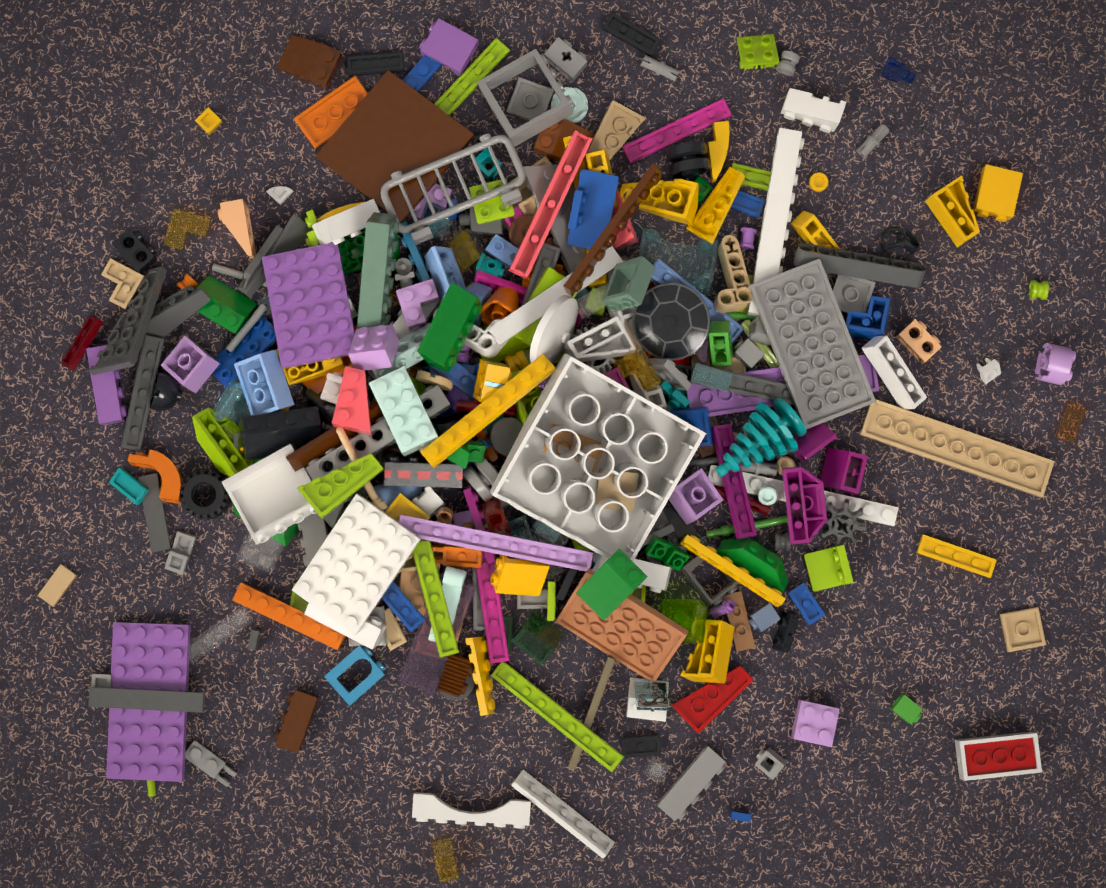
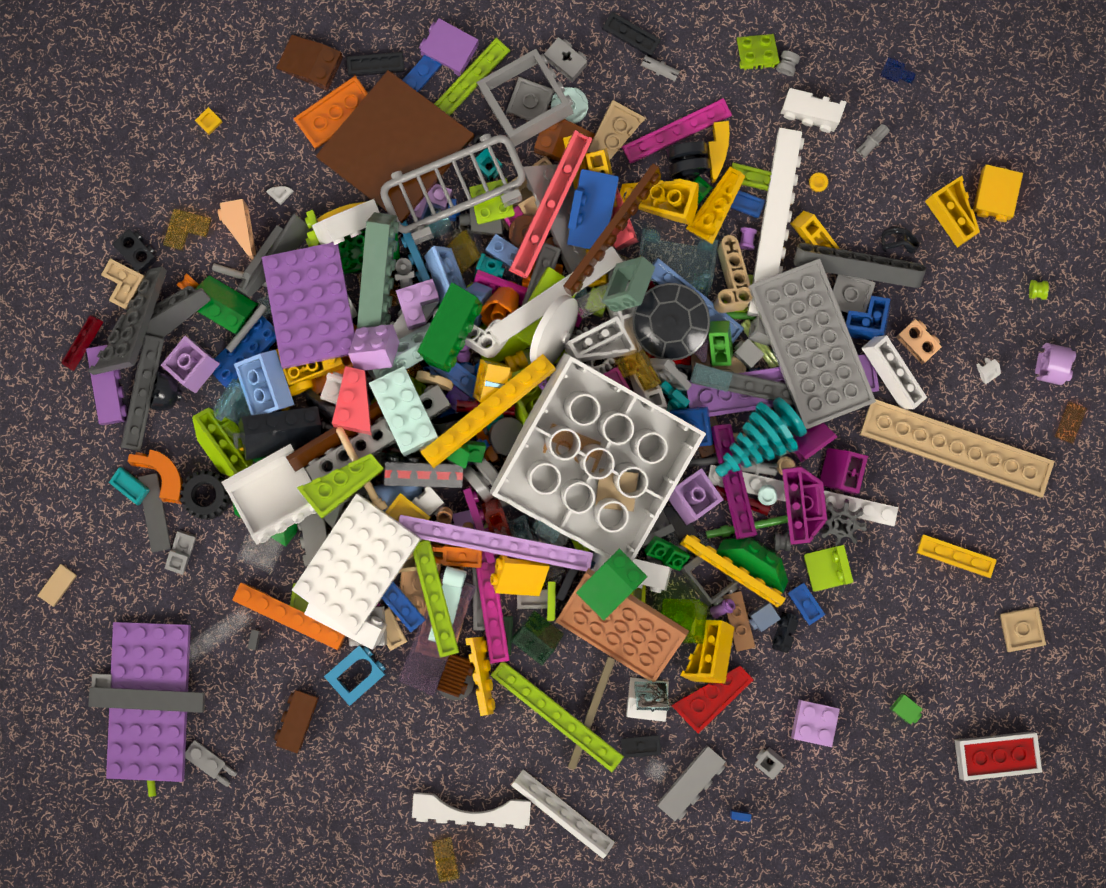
none -> yellow tile [289,379,313,397]

